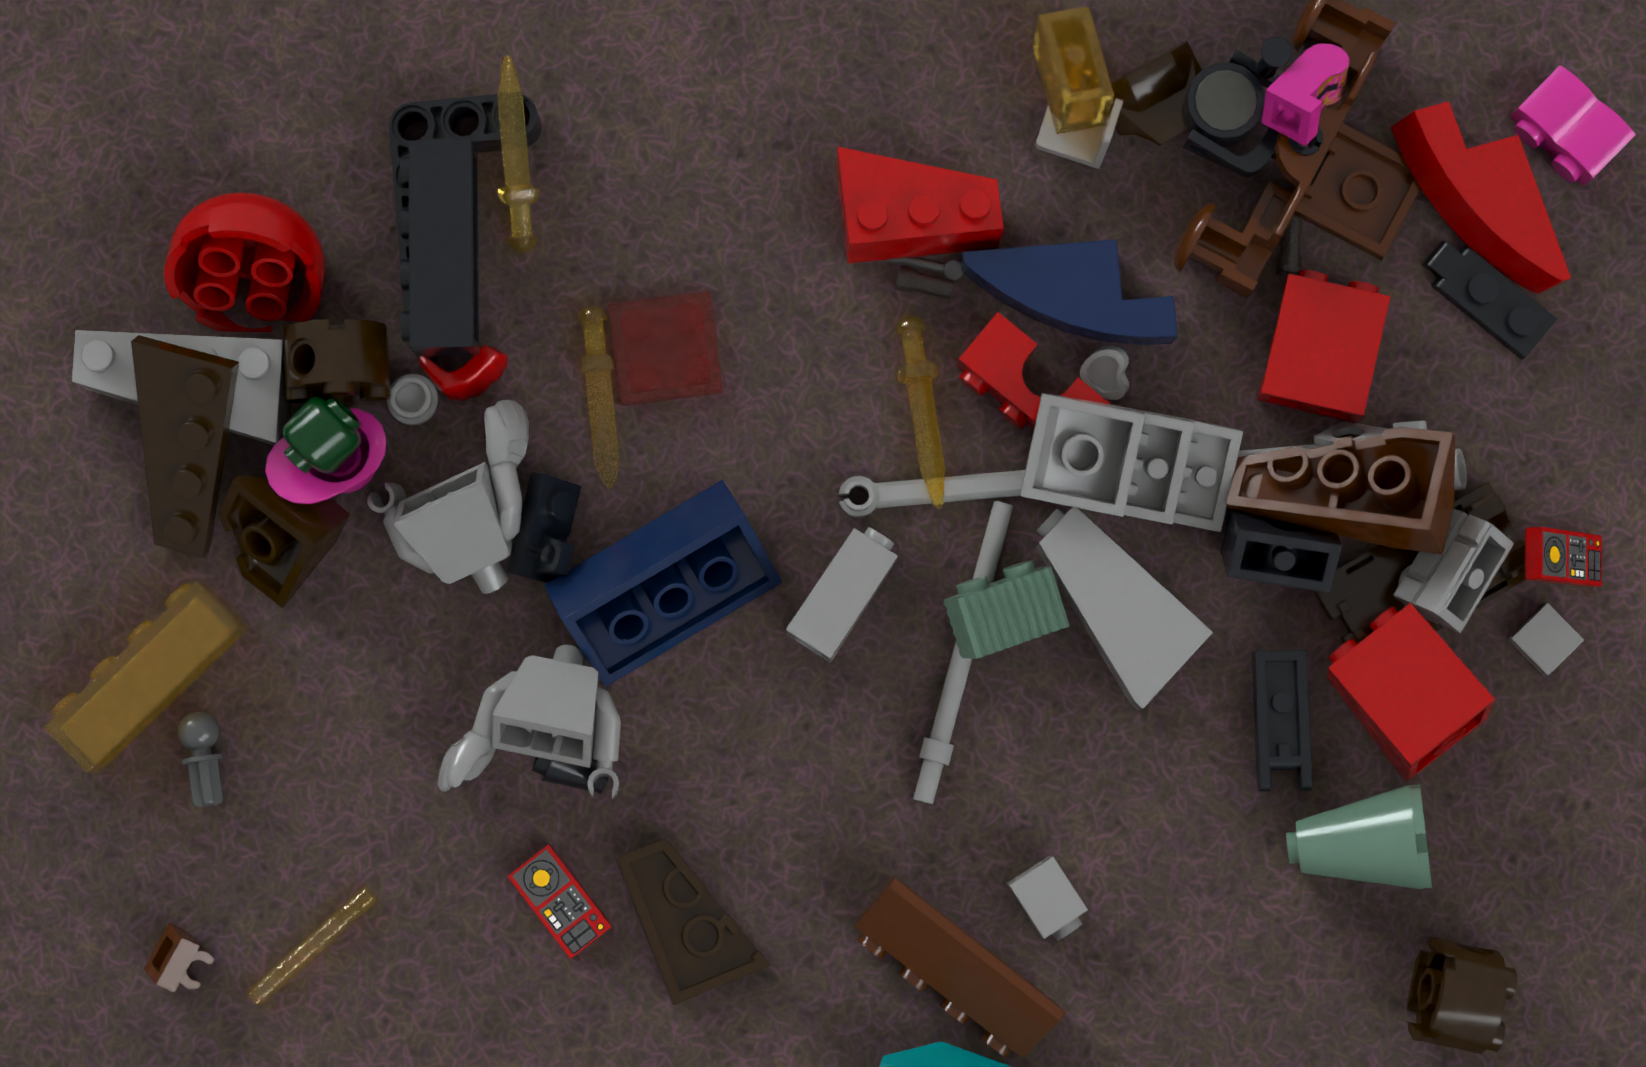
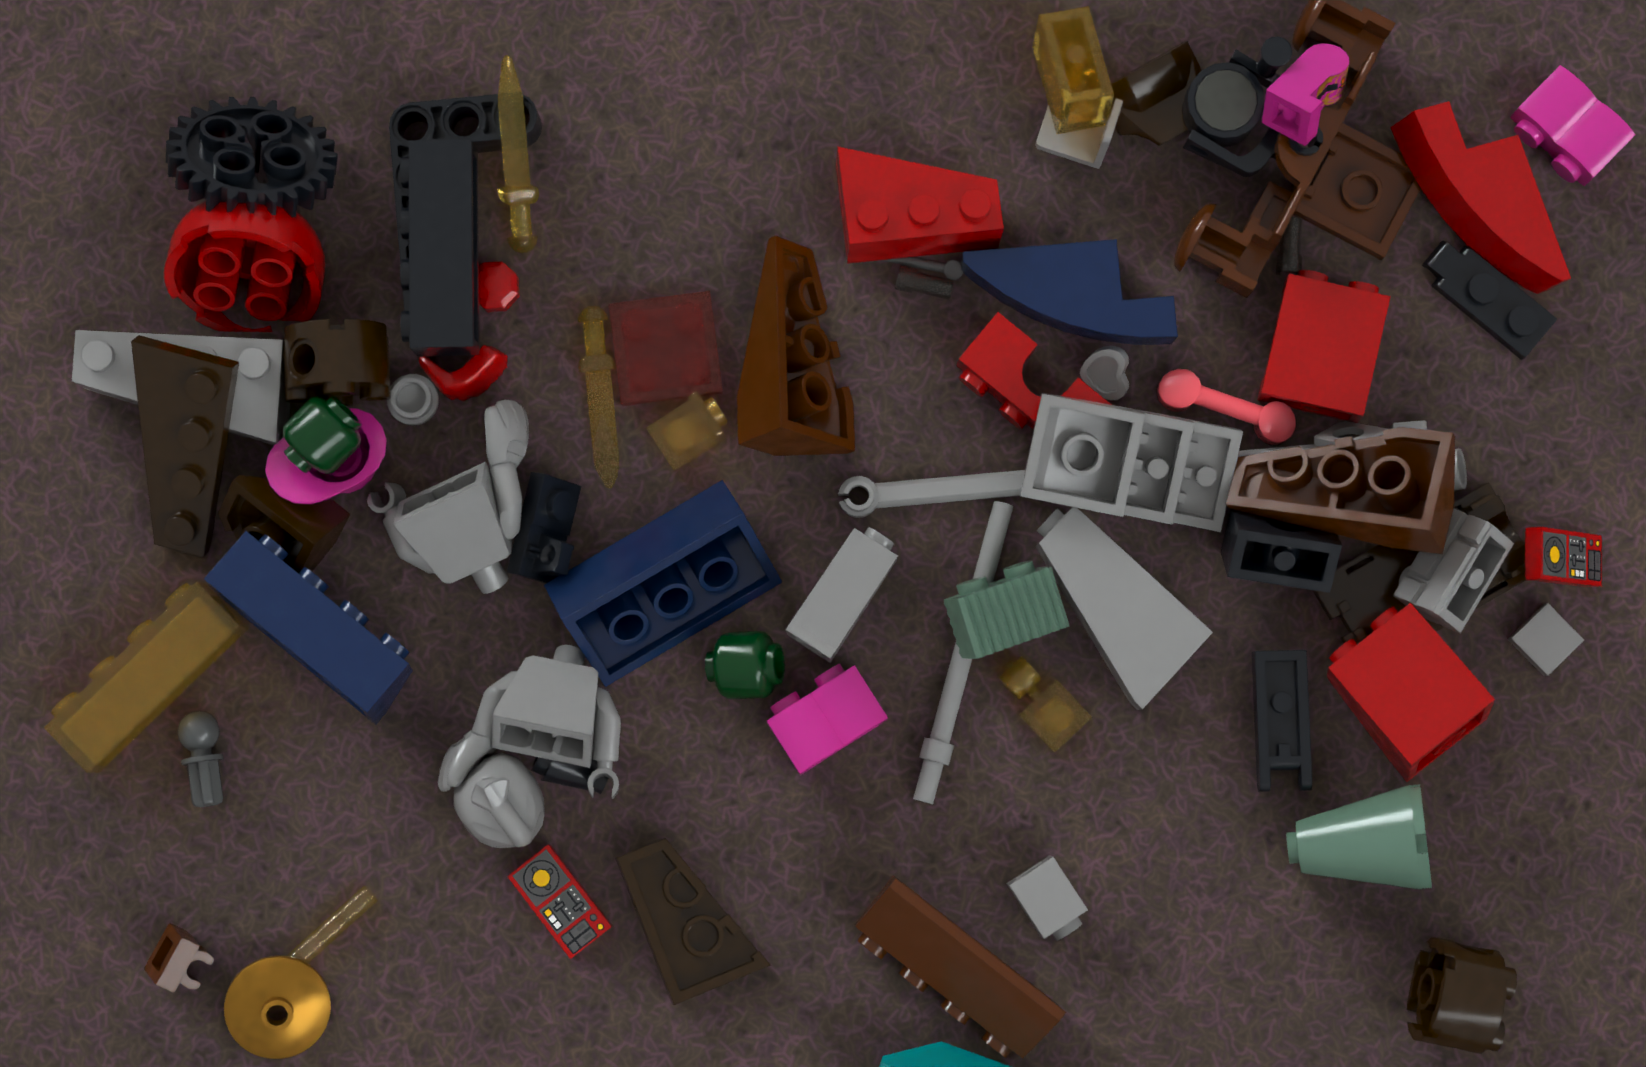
clear yellow sword [896,315,945,509] -> none
none -> black gear [165,97,338,217]
none -> dark blue slope [204,531,413,725]
none -> pearl gold dish [224,955,331,1059]
none -> light grey piece [453,753,545,848]
none -> red tile [479,261,520,312]
none -> clear yellow bracket [646,391,728,472]
none -> dark green head [705,631,785,700]
none -> reddish brown wedge [737,235,855,456]
none -> dark pink brick [767,663,888,775]
none -> clear yellow plate [998,656,1092,753]
none -> coral bar [1157,369,1296,445]

